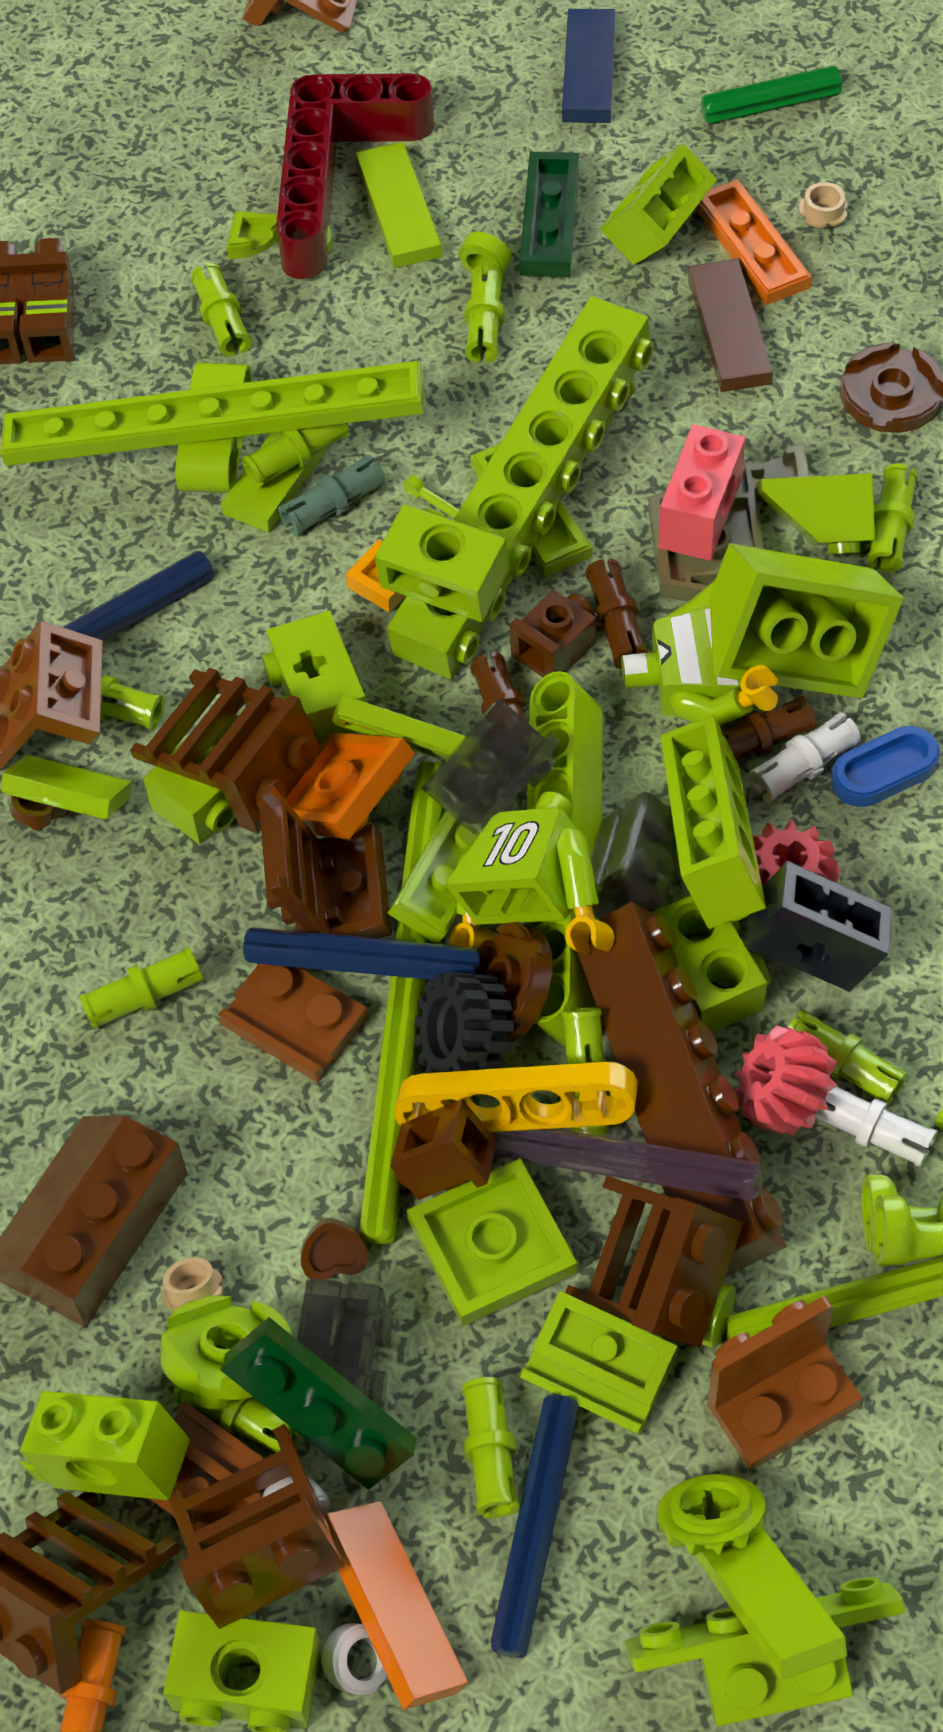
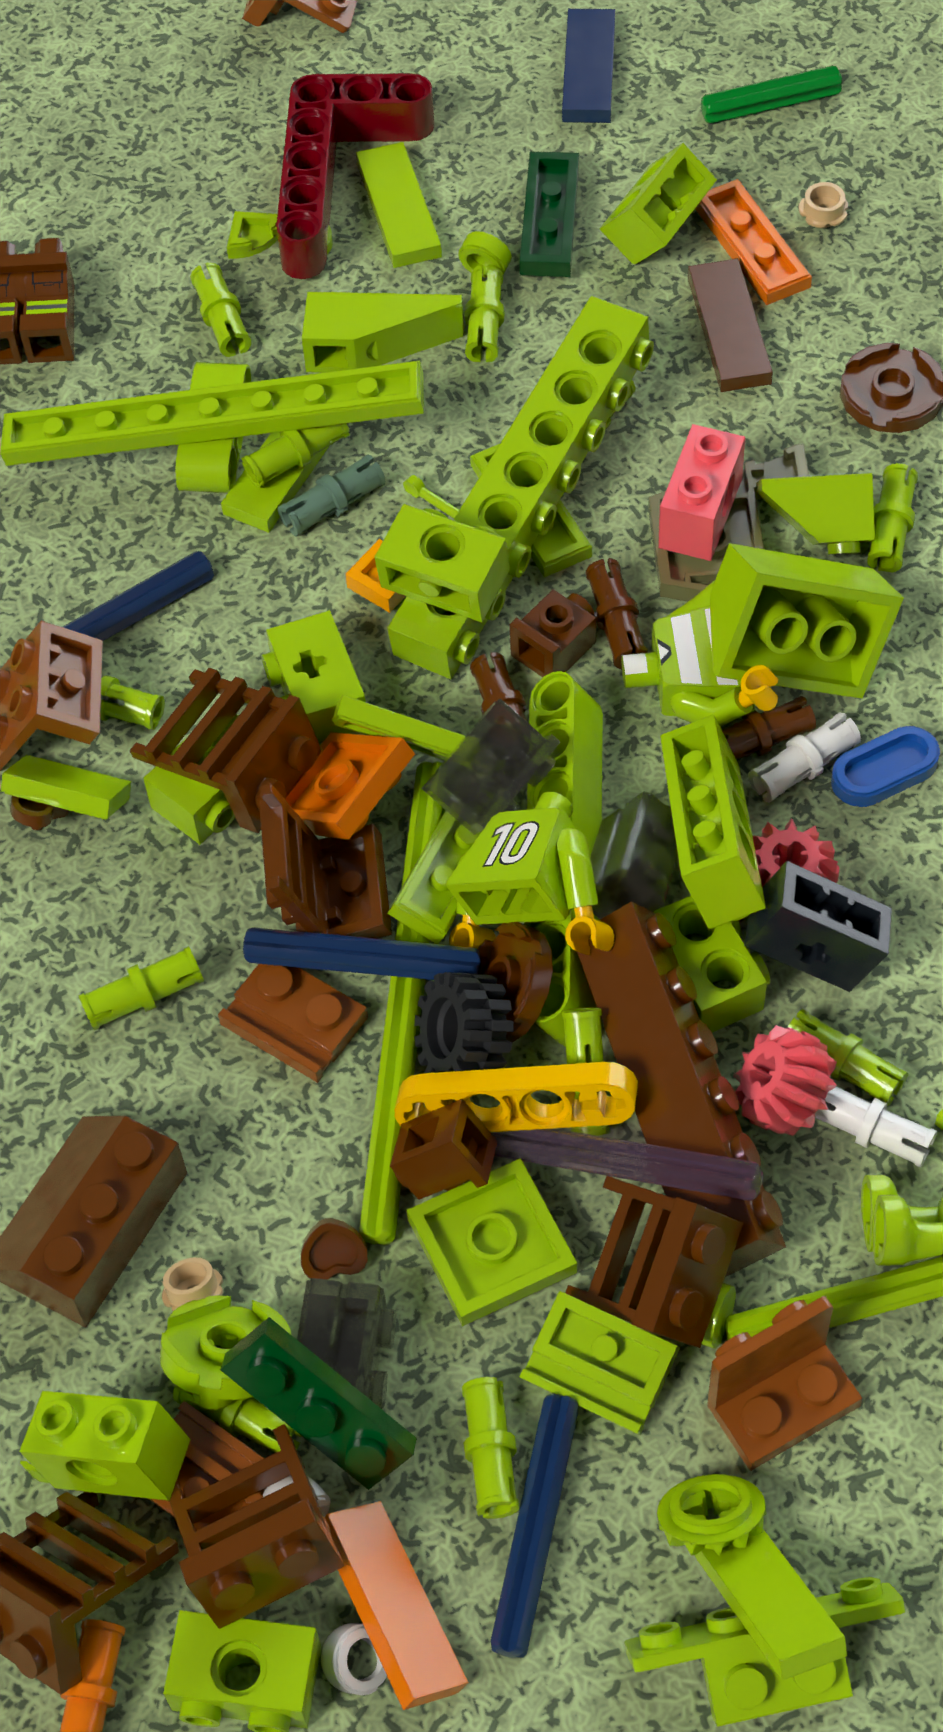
none -> lime slope [302,292,464,373]

